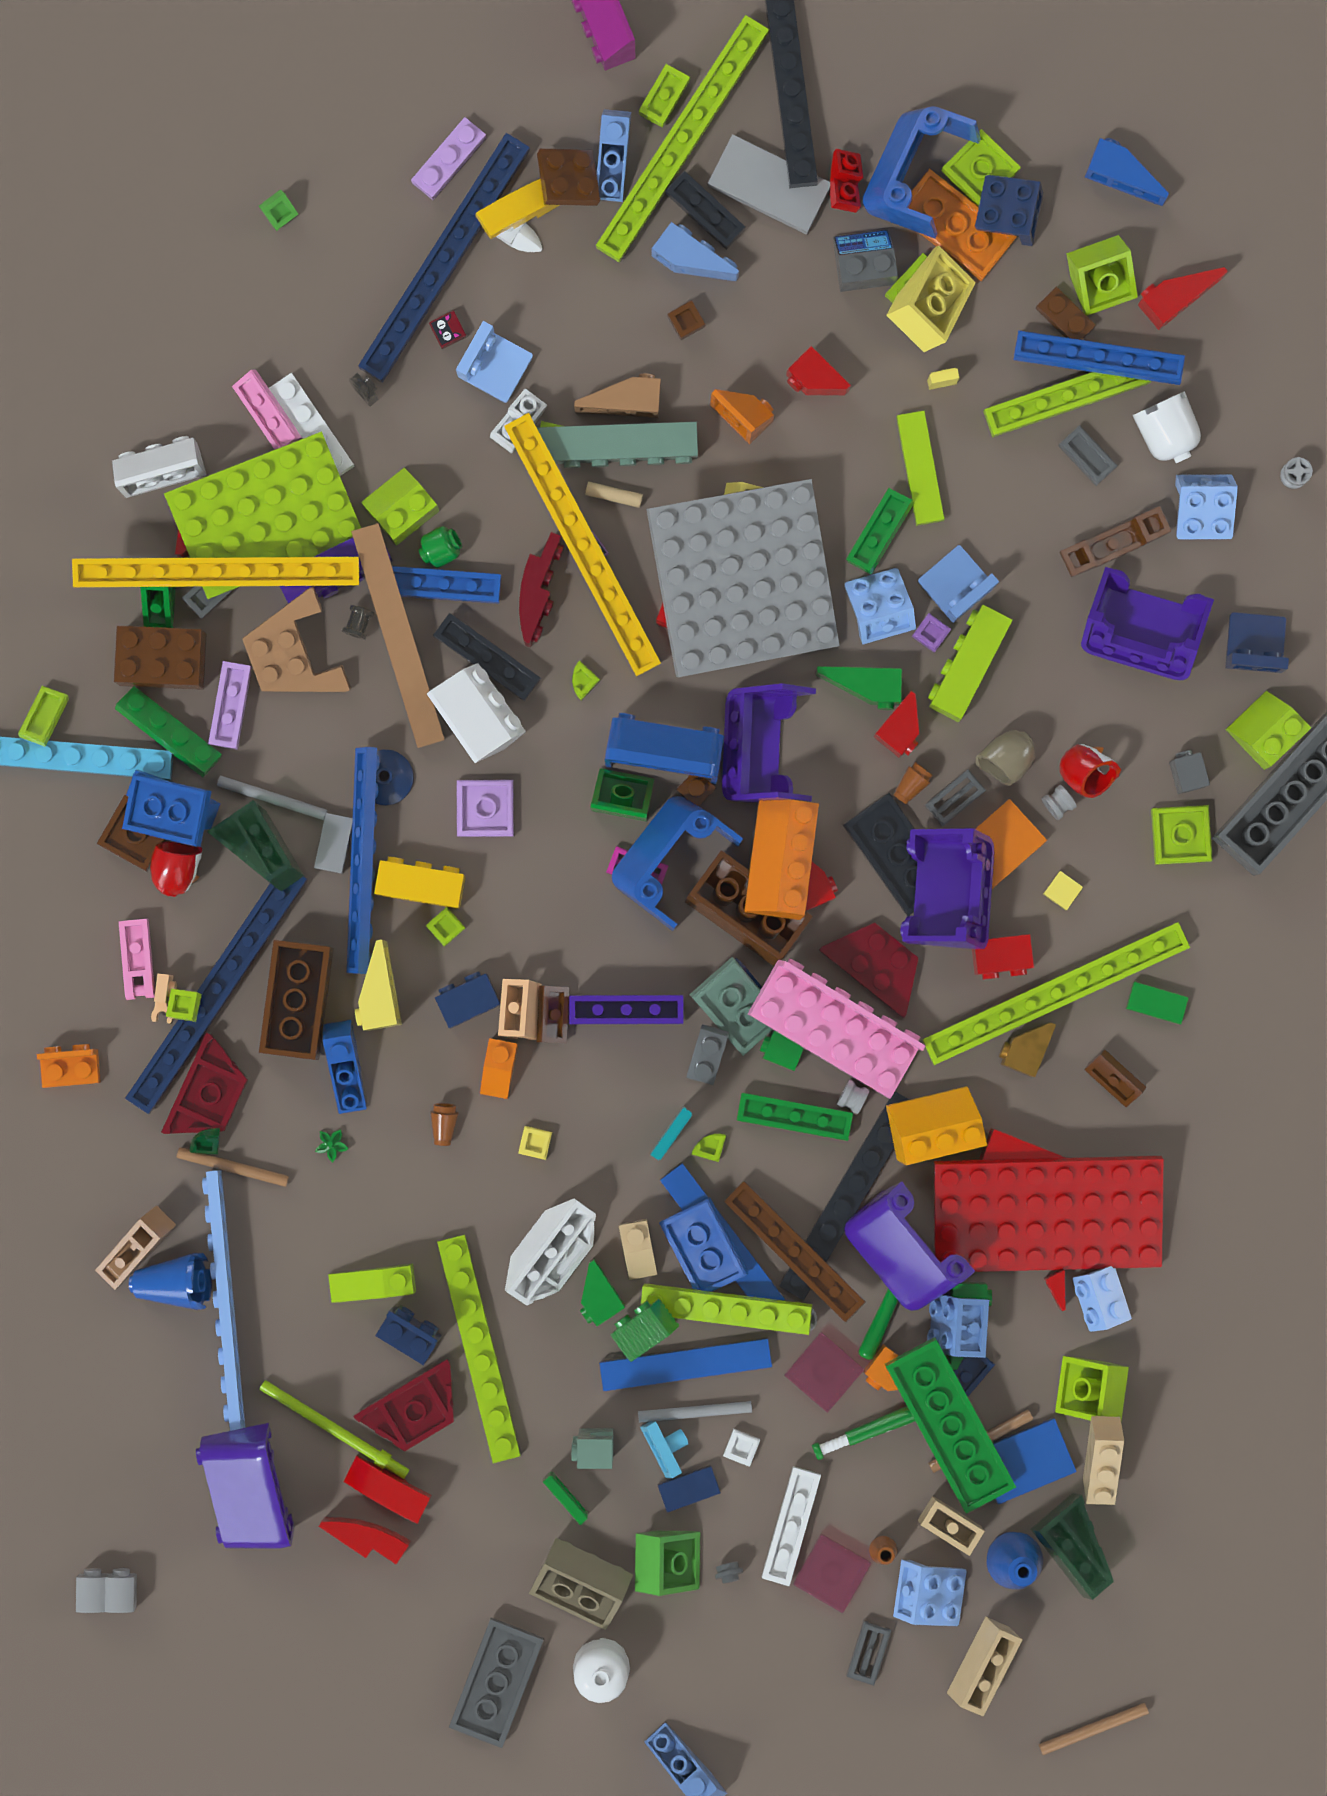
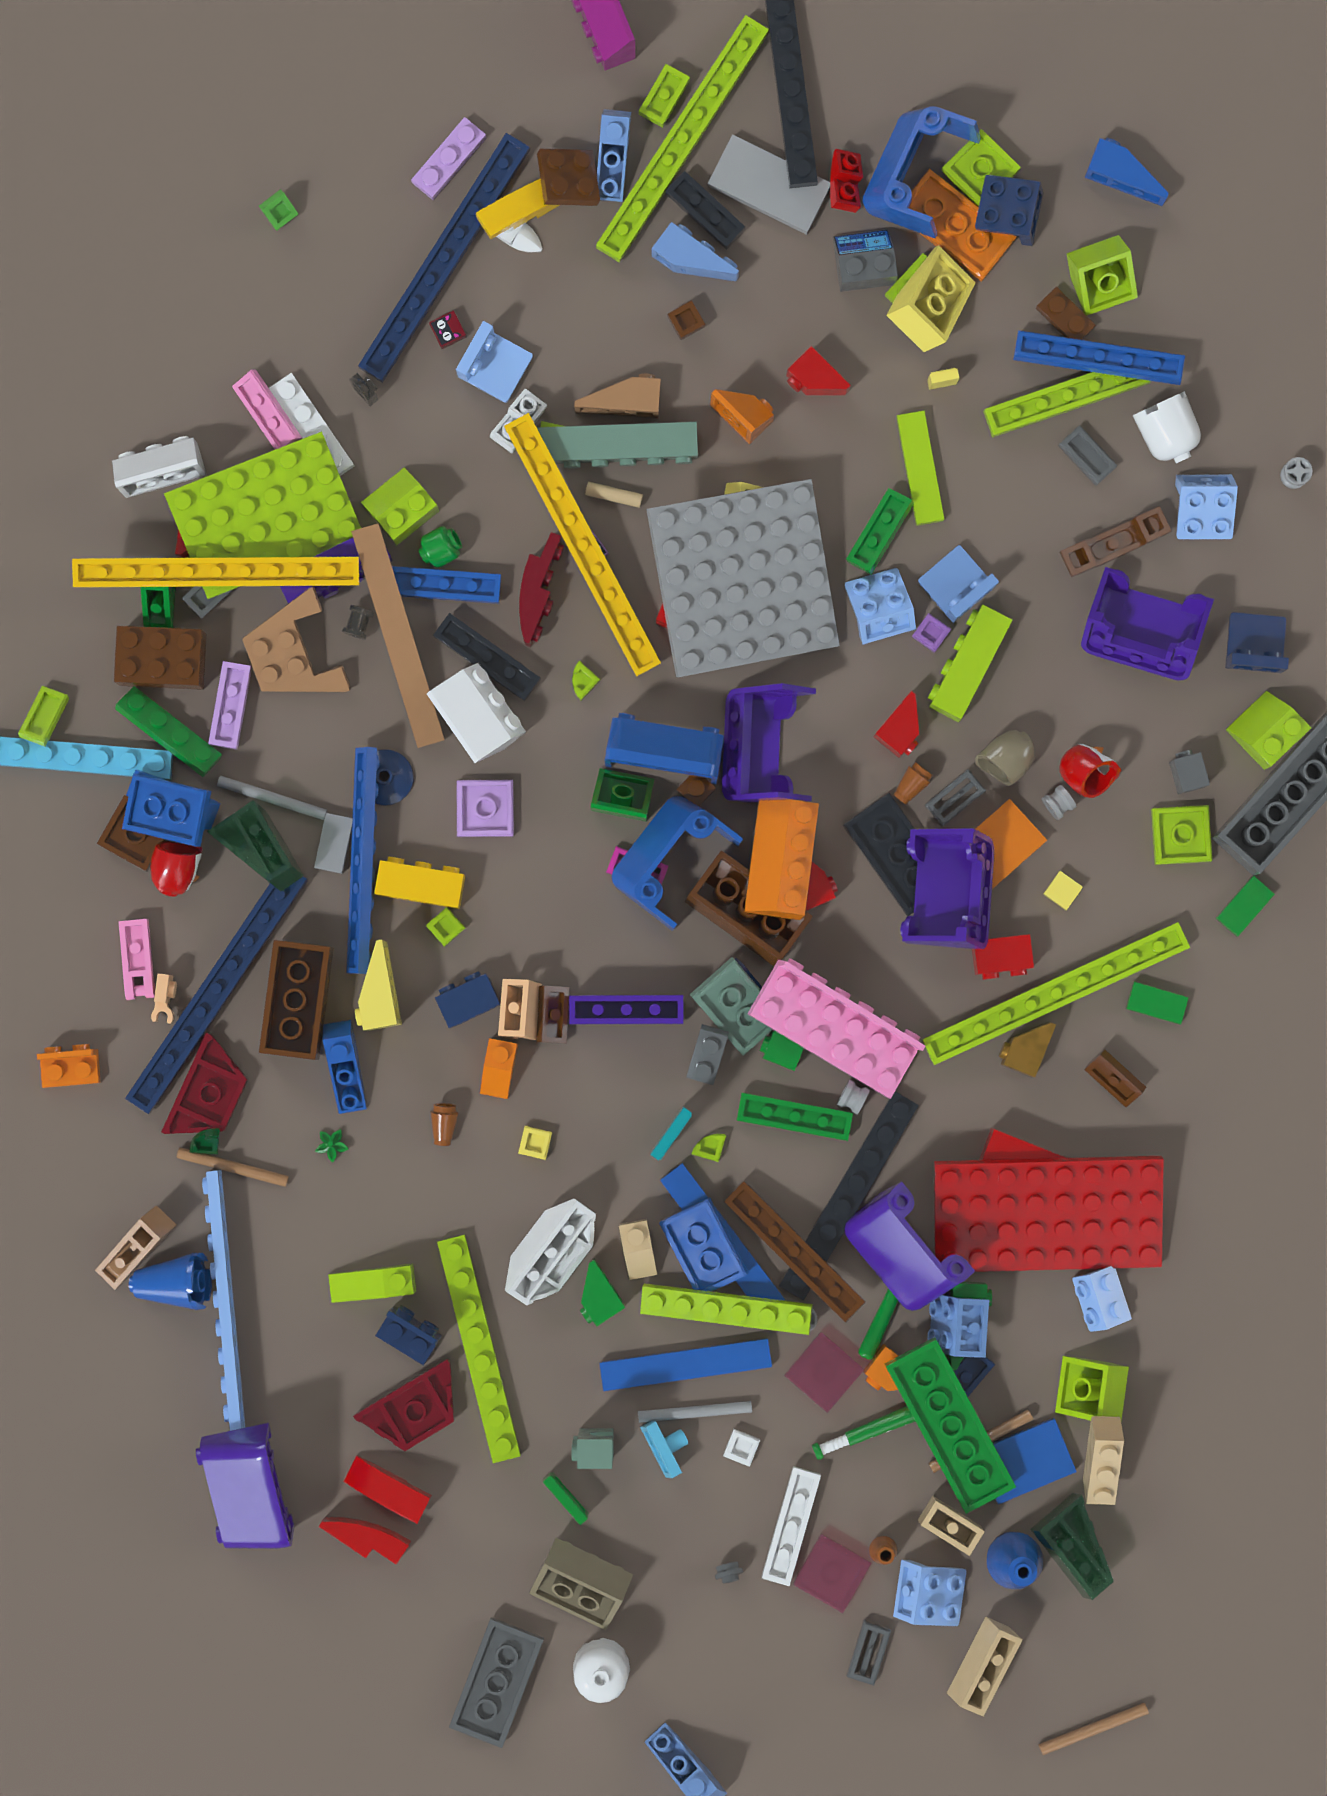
light grey brick [76,1568,137,1613] -> none
lime plate [166,989,202,1022] -> none
lime bar [259,1380,410,1479] -> none
green brick [610,1299,679,1362] -> none
bright green slope [635,1530,700,1596] -> none
dark blue tile [658,1465,721,1513] -> none
green slope [816,666,902,710] -> none
dark red wing [819,922,919,1018] -> none
light orange slope [886,1086,987,1165] -> none
red piece [1044,1269,1066,1311] -> none
red slope [1138,267,1228,330] -> none
none -> green tile [1215,876,1275,937]

